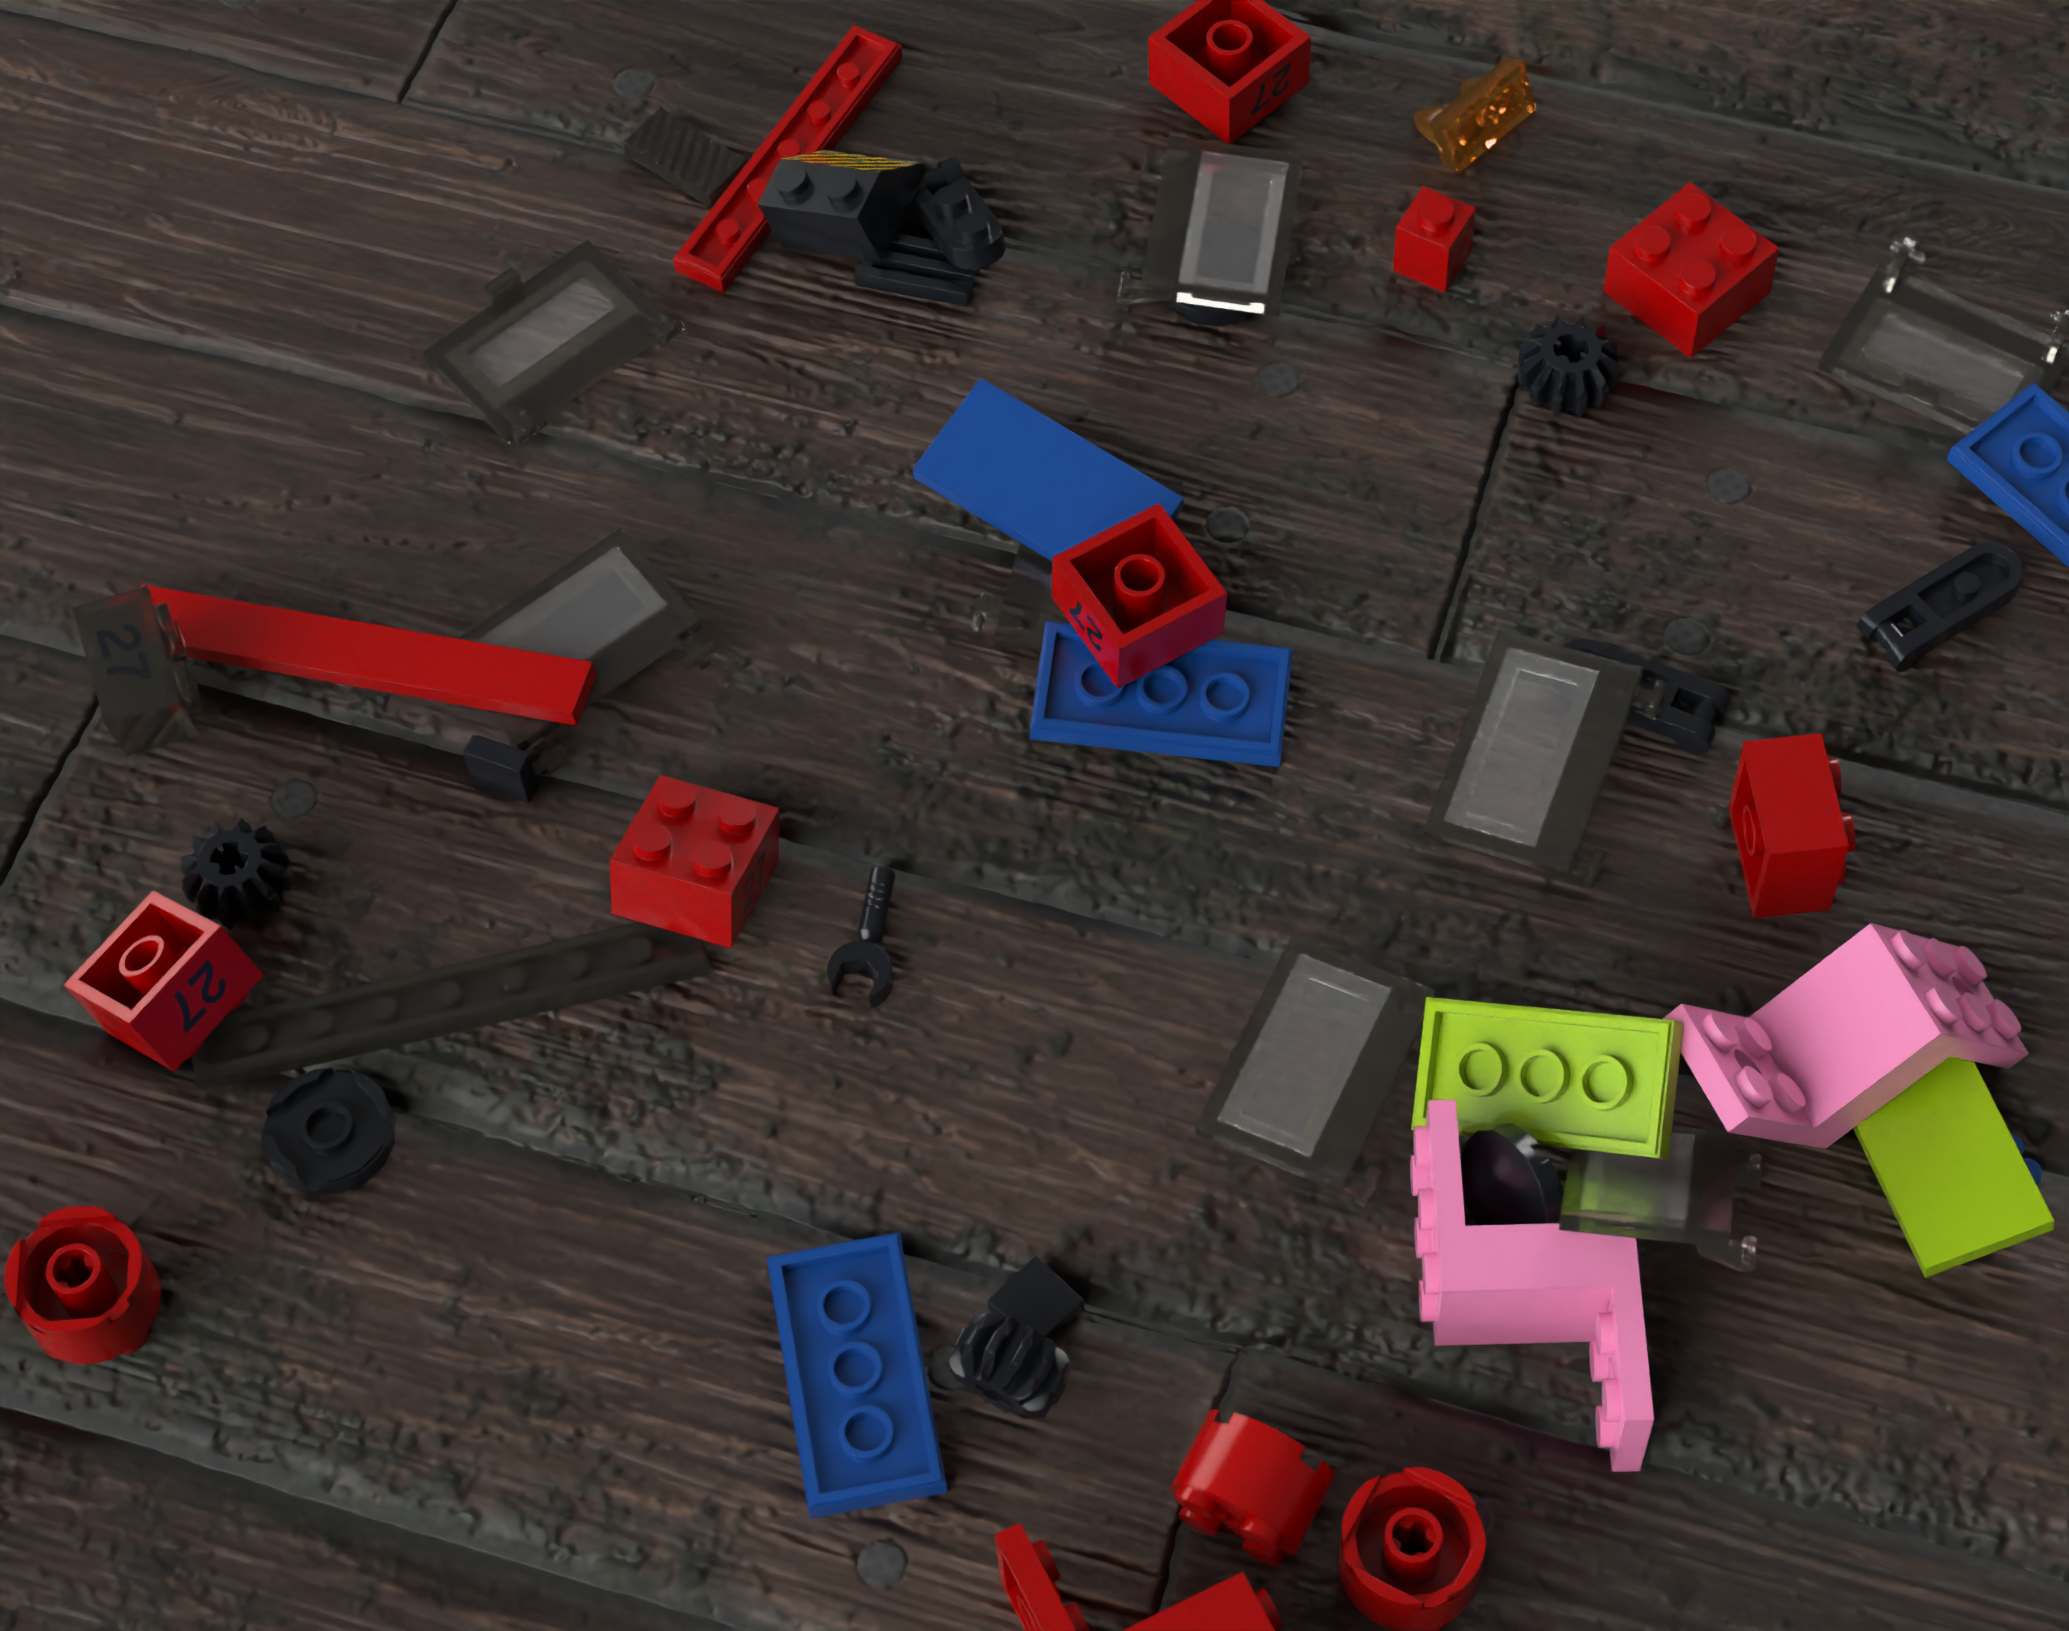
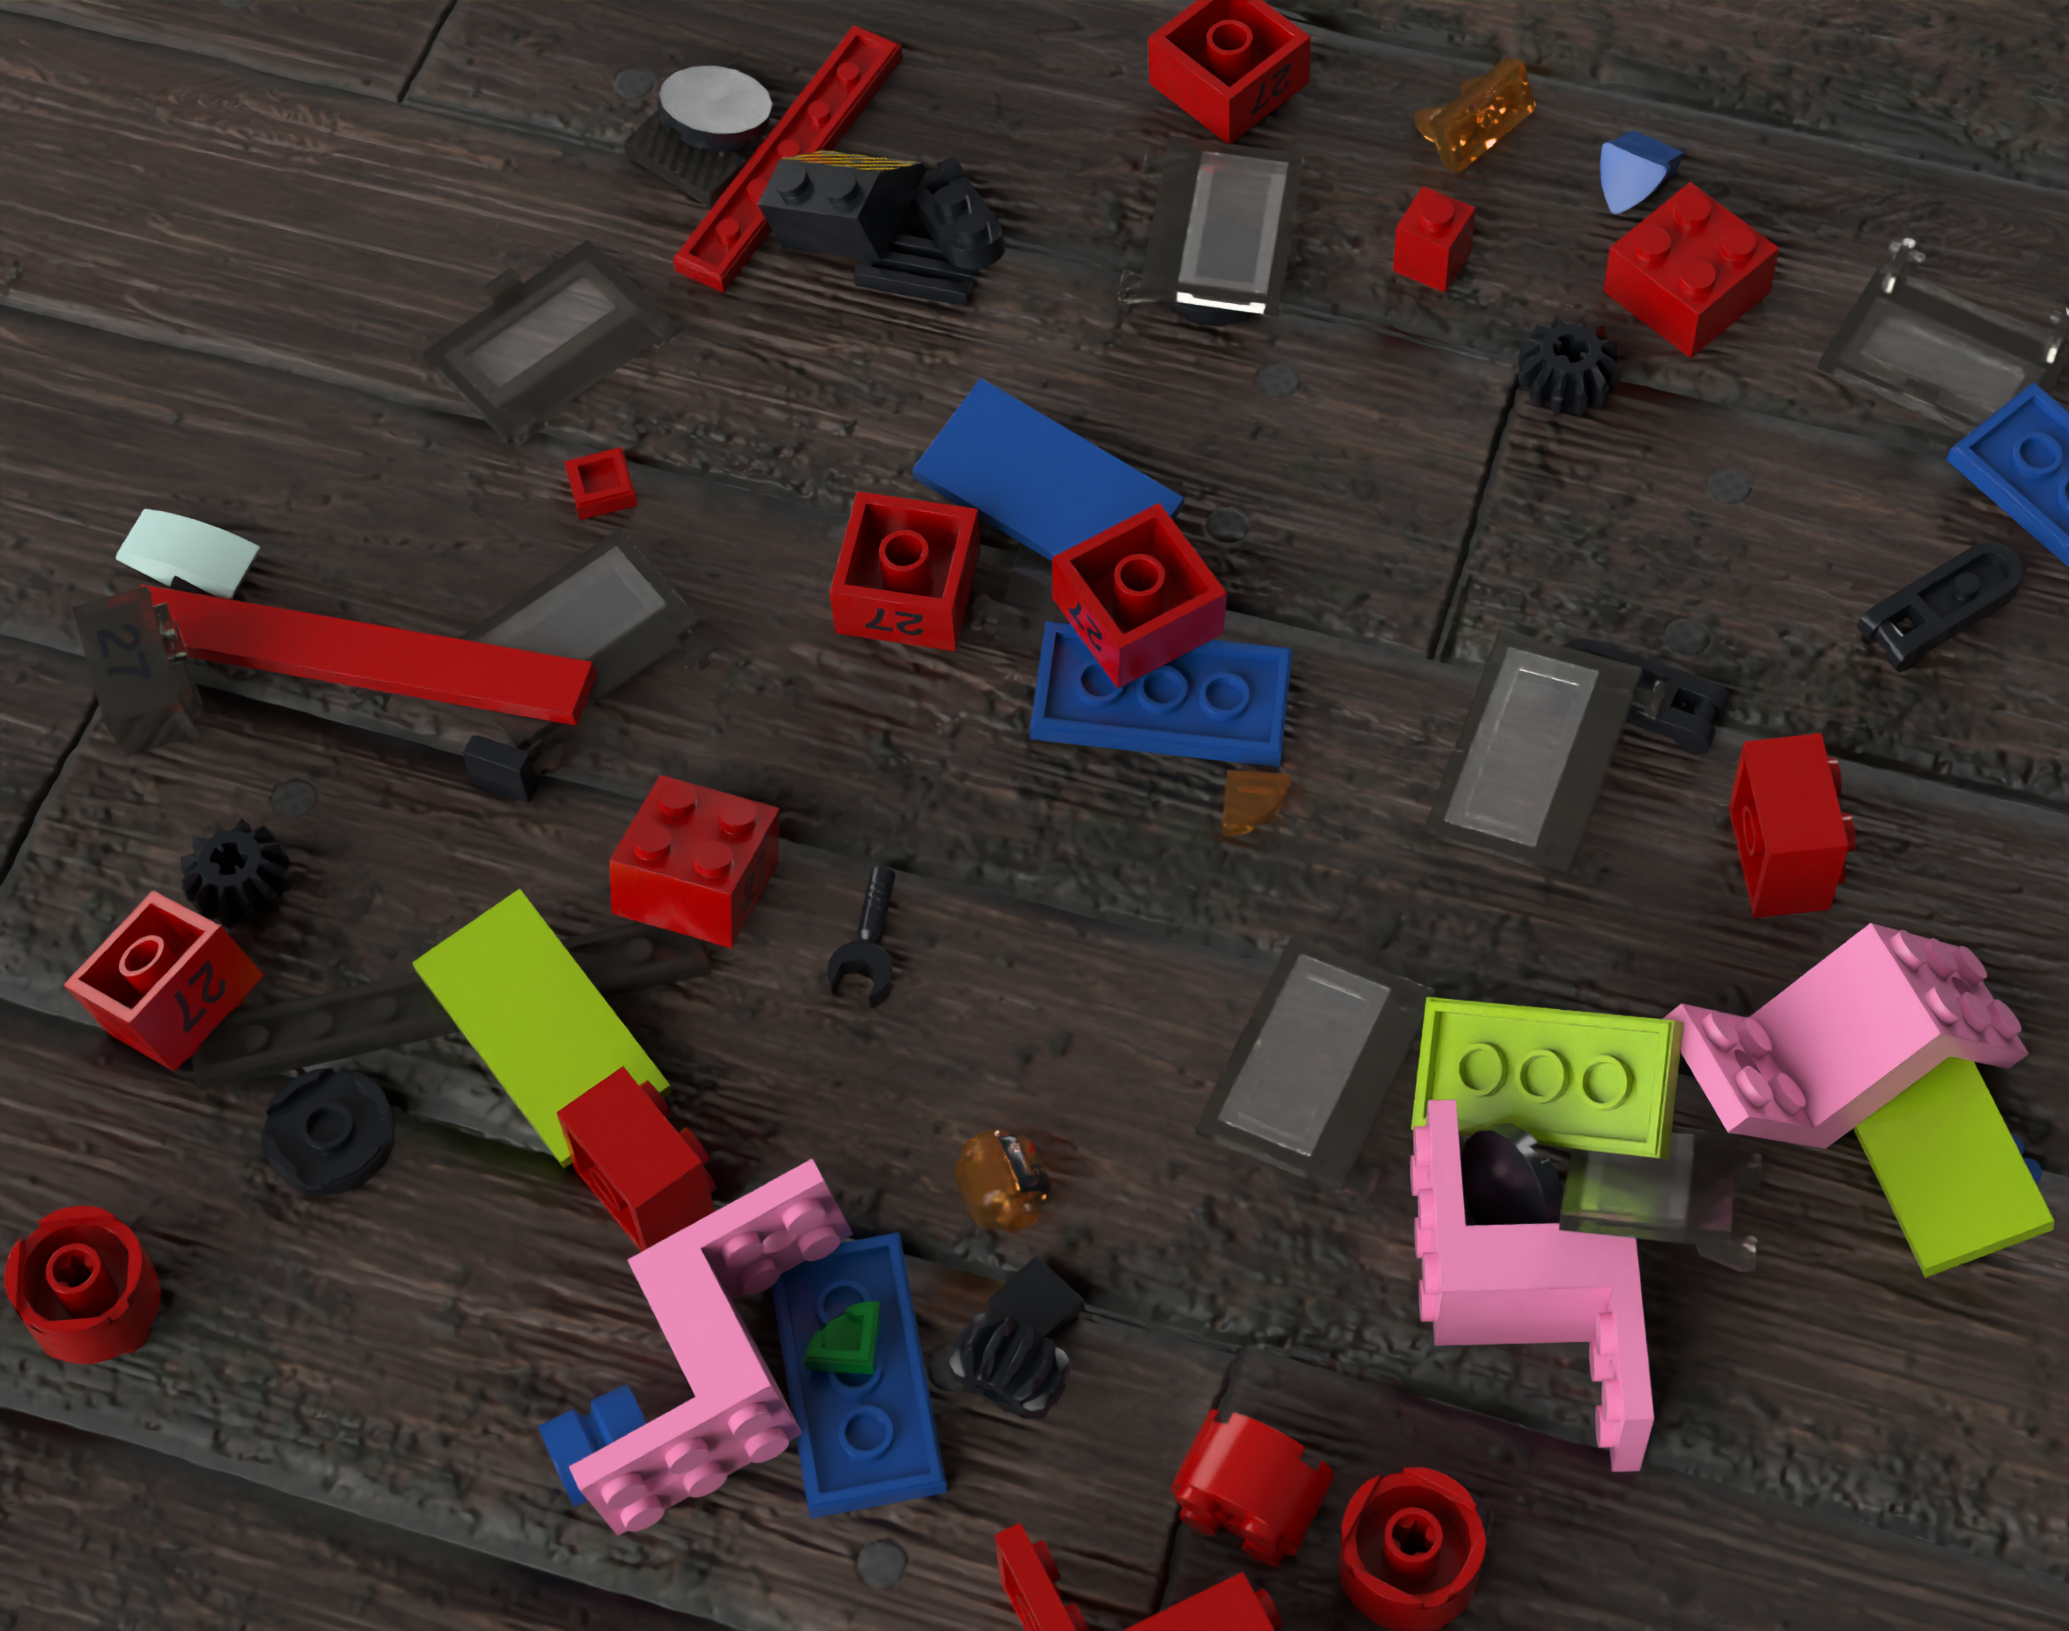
none -> light aqua slope [115,509,260,600]
none -> lime tile [412,889,672,1169]
none -> blue wheel [537,1383,647,1508]
none -> red brick [556,1066,717,1252]
none -> red tile [564,447,638,520]
none -> bright pink bracket [569,1159,853,1536]
none -> tile [657,66,773,151]
none -> green tile [804,1301,882,1375]
none -> red brick [829,491,981,652]
none -> clear orange head [953,1128,1052,1233]
none -> clear orange tile [1222,770,1291,836]
none -> tile [1600,130,1684,214]

